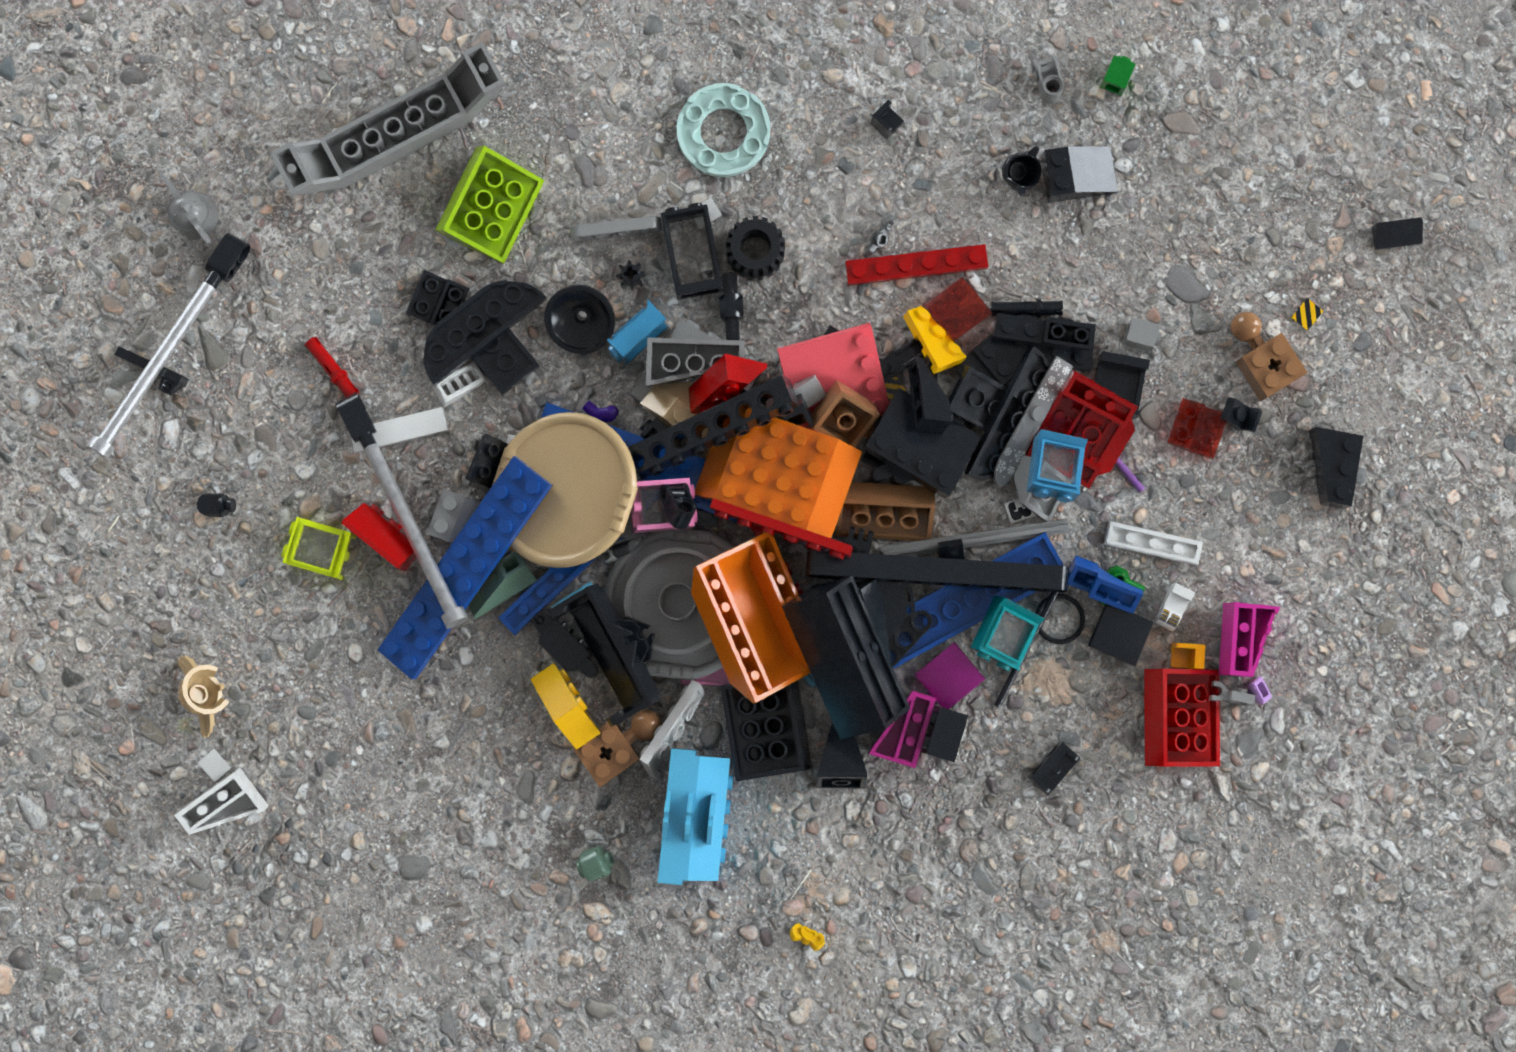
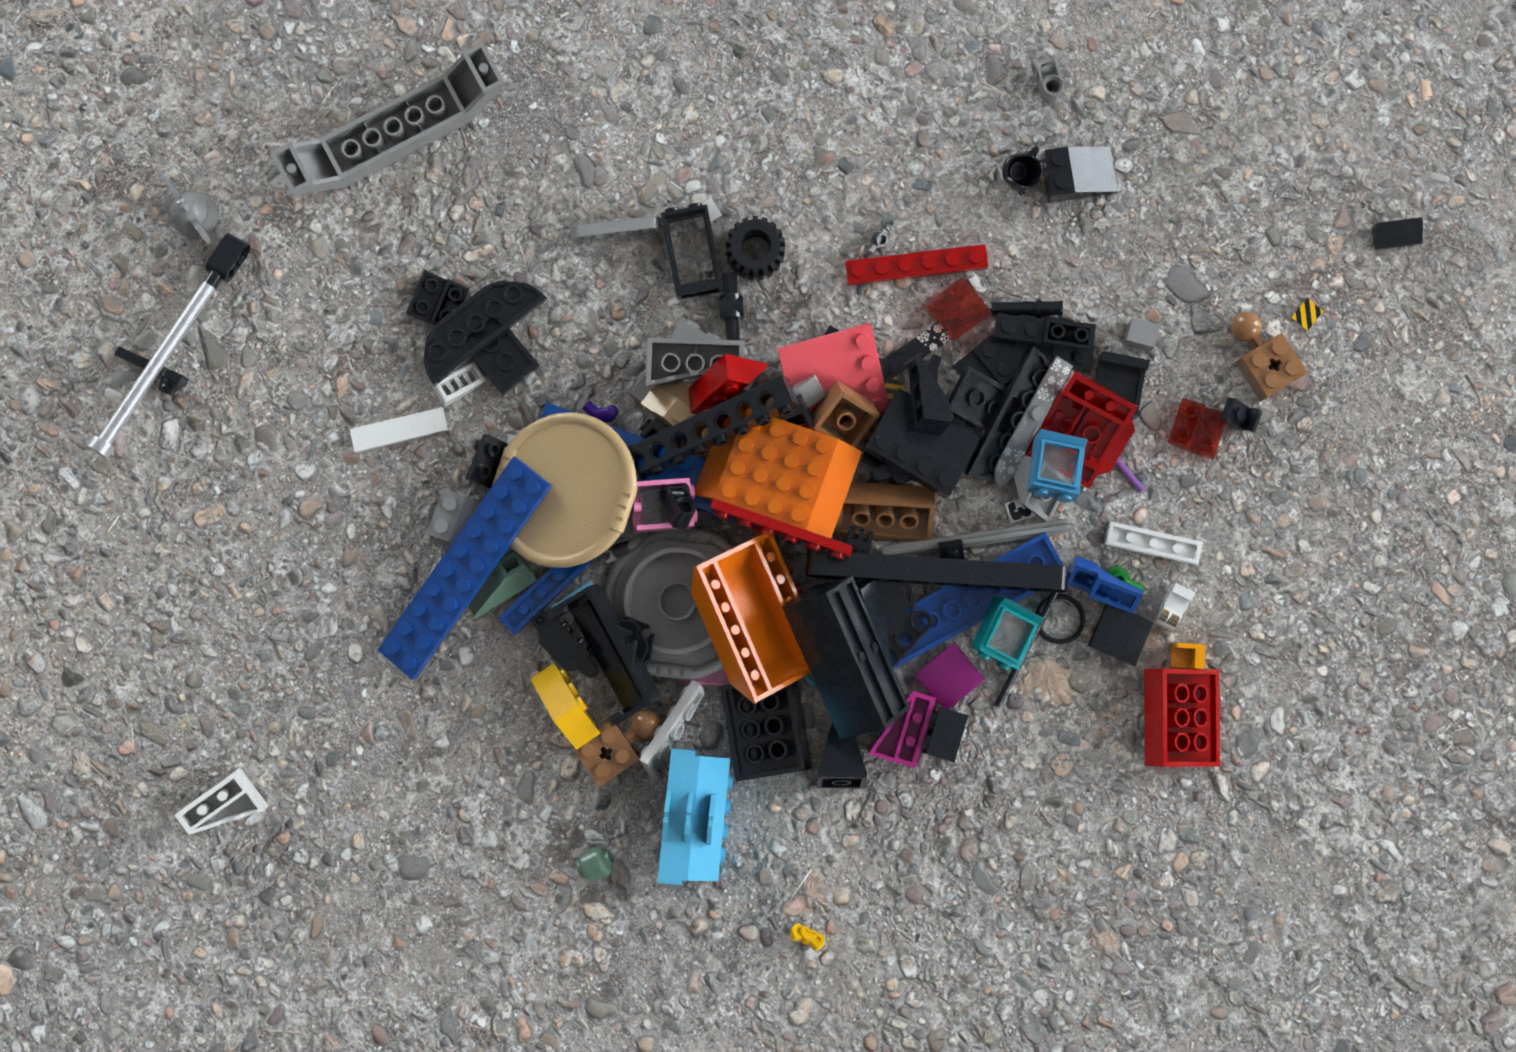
tan helmet [177,655,229,738] -> none
black arm [197,493,236,517] -> none
white sticker [198,749,231,782] -> none
window [281,517,356,580] -> none
red pin [304,336,360,398] -> none
flat silver piece [335,393,468,629] -> none
red slope [341,503,417,572] -> none
lime slope [435,145,545,264] -> none
black dish [544,284,615,354] -> none
dark azure window [607,300,668,365] -> none
black gear [616,260,646,291] -> none
light aqua plate [677,83,770,177] -> none
black panel [871,100,904,139] -> none
yellow wing [903,306,966,374] -> none
black hinge [1028,742,1080,796] -> none
green brick [1100,55,1136,96] -> none
light grey plate [1209,681,1255,706] -> none
dark pink wedge [1218,602,1280,677] -> none
lavender slope [1247,676,1272,705] -> none
black wedge [1308,427,1364,509] -> none

